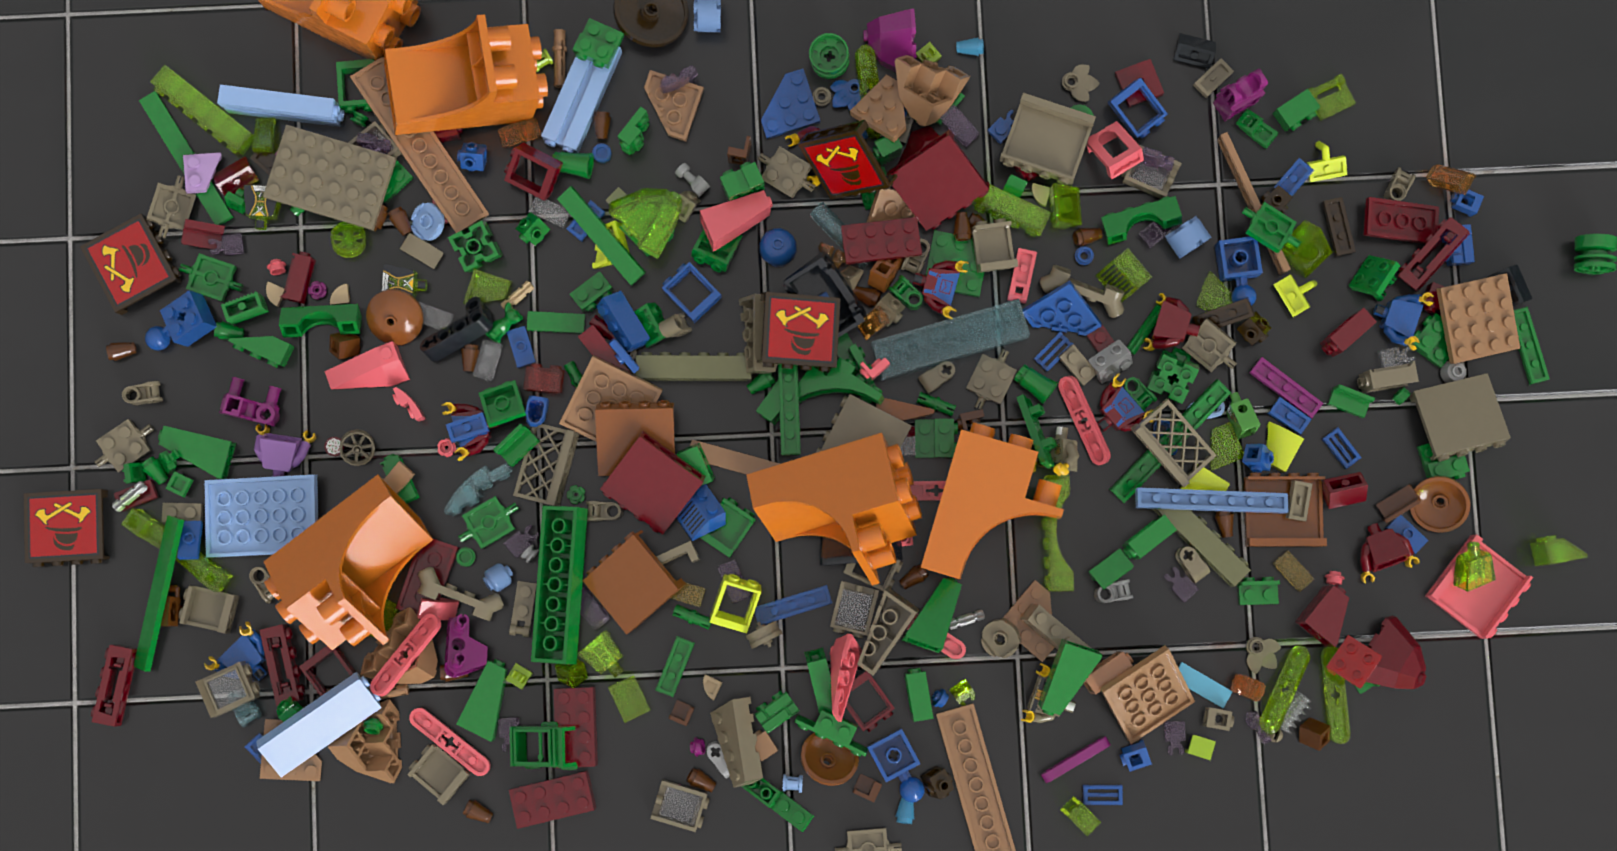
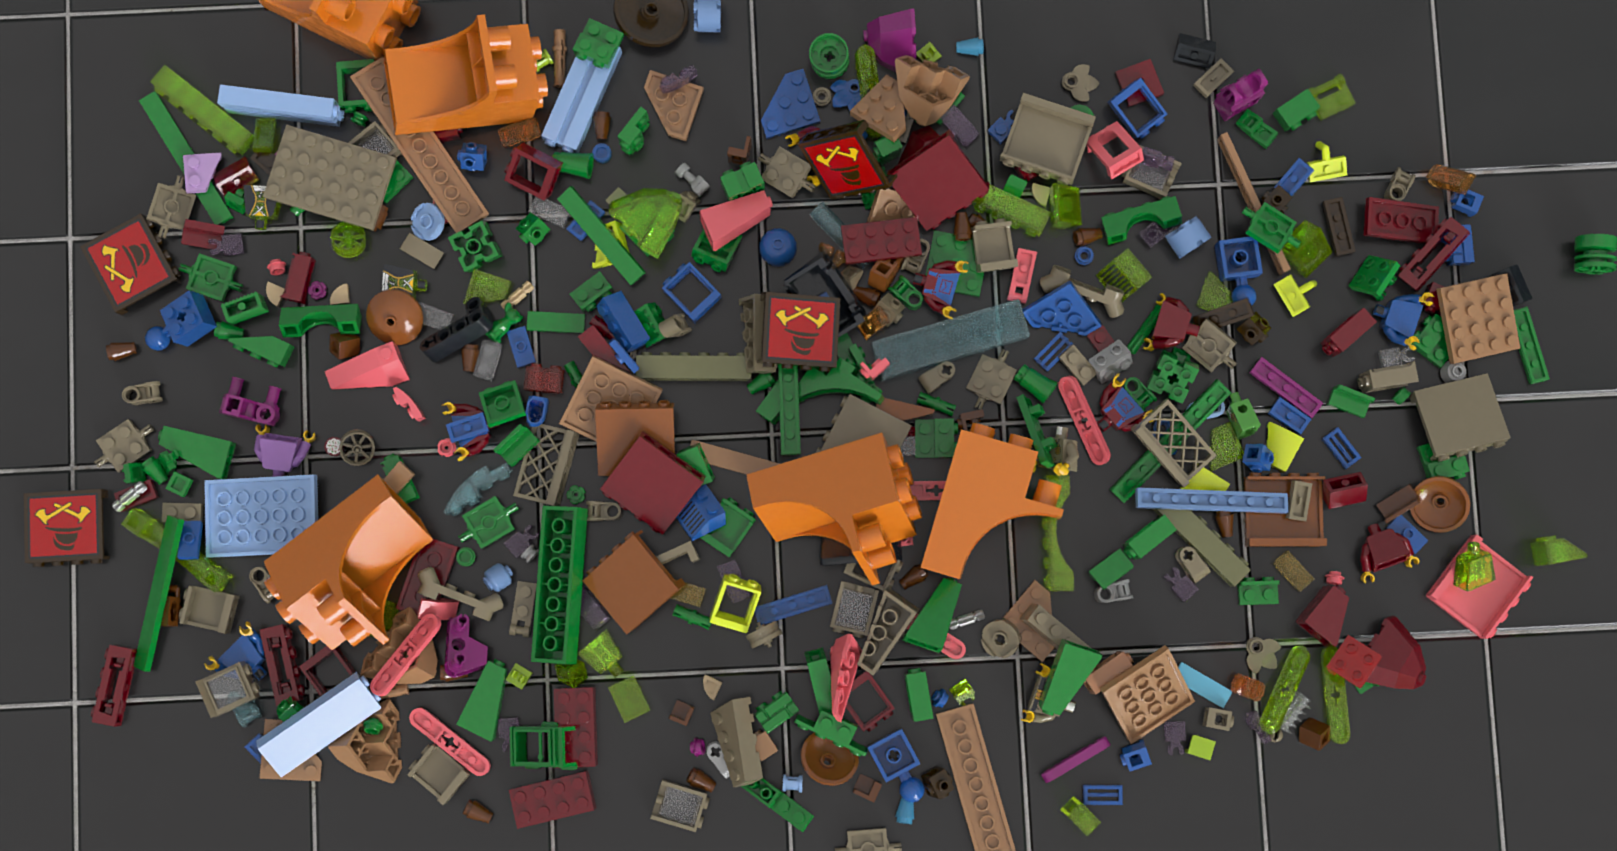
clear purple plate [357,132,392,154] -> none
reddish brown cone [388,207,412,236] -> none
green tile [655,636,695,697] -> none

